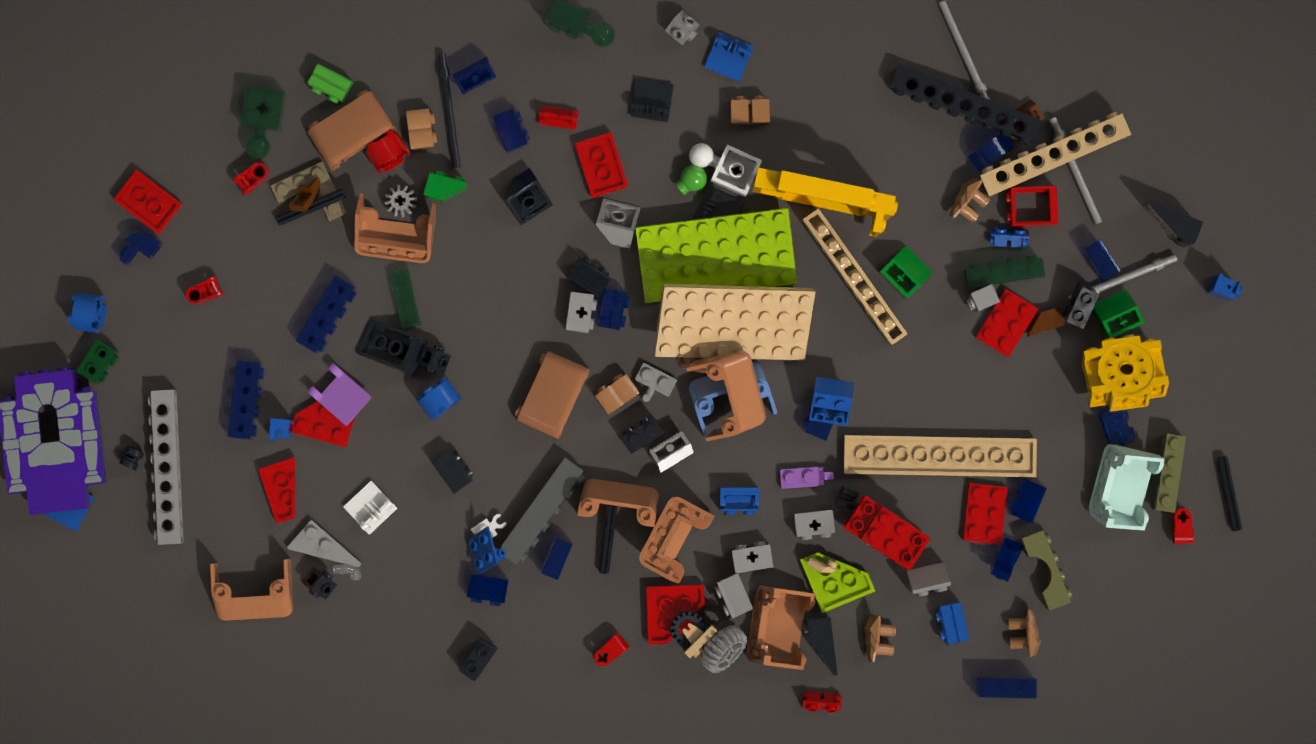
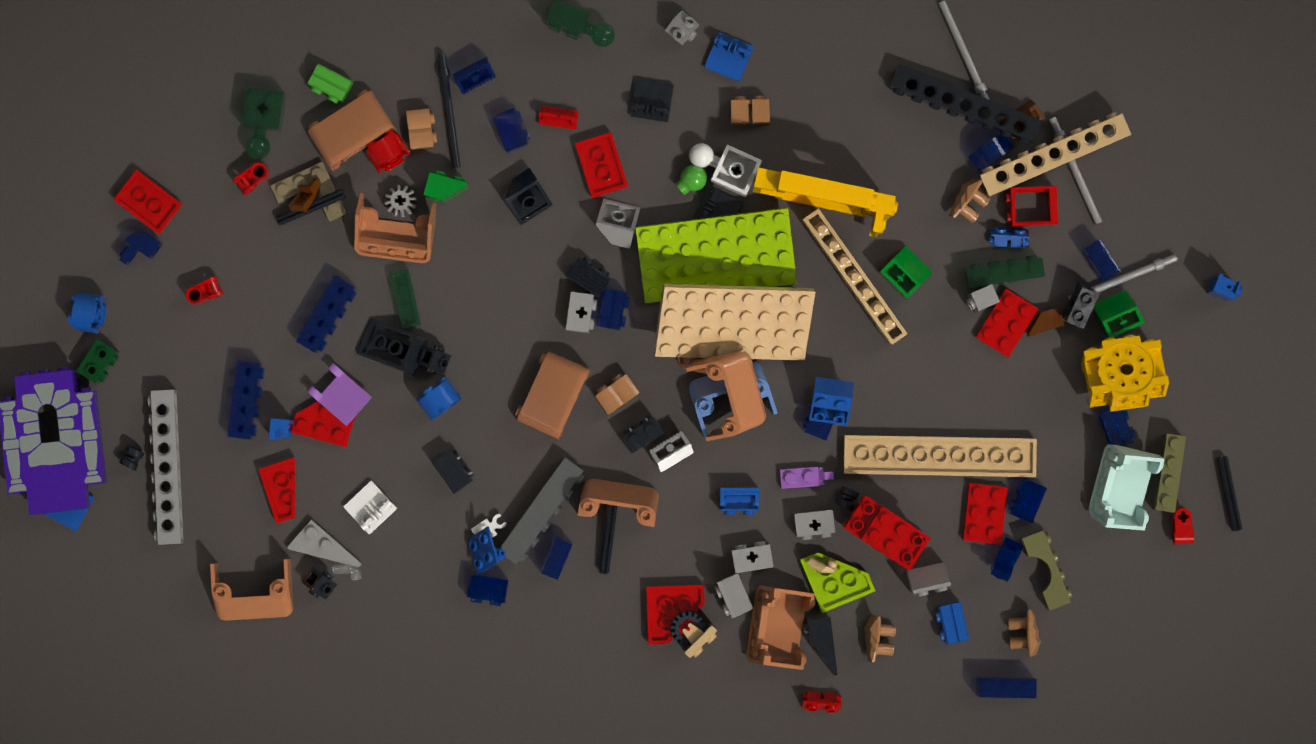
black brick [459,638,497,682] -> none
red piece [594,633,630,666] -> none
light grey plate [635,363,677,402] -> none
nougat windscreen [639,497,715,584] -> none
light grey gear [700,625,747,673] -> none
black slope [1143,200,1203,248] -> none

